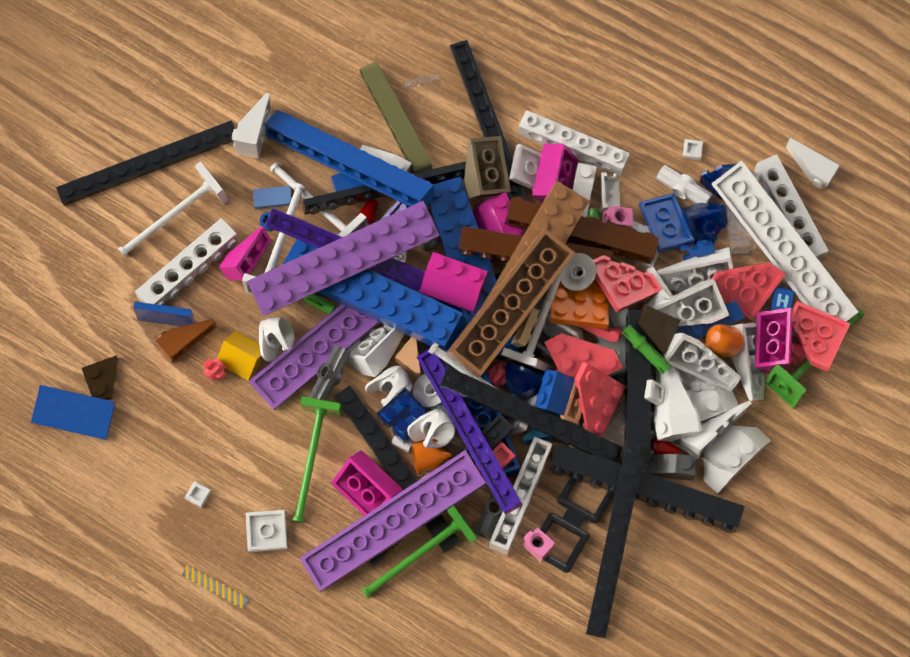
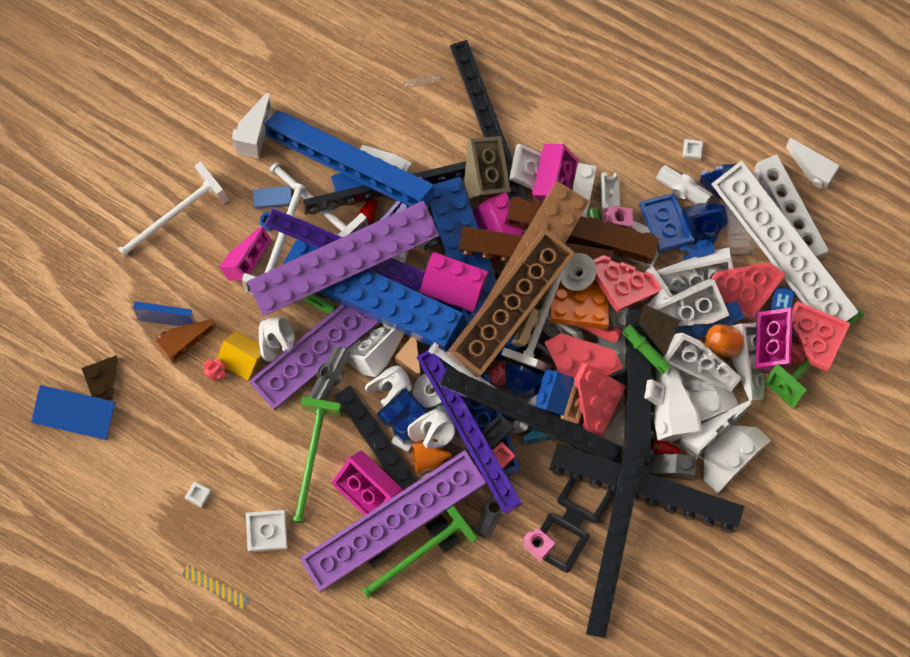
black plate [56,120,235,206] -> none
white brick [135,218,238,305] -> none
olive beam [359,61,433,173] -> none
white brick [489,437,553,555] -> none
white brick [518,110,630,177] -> none

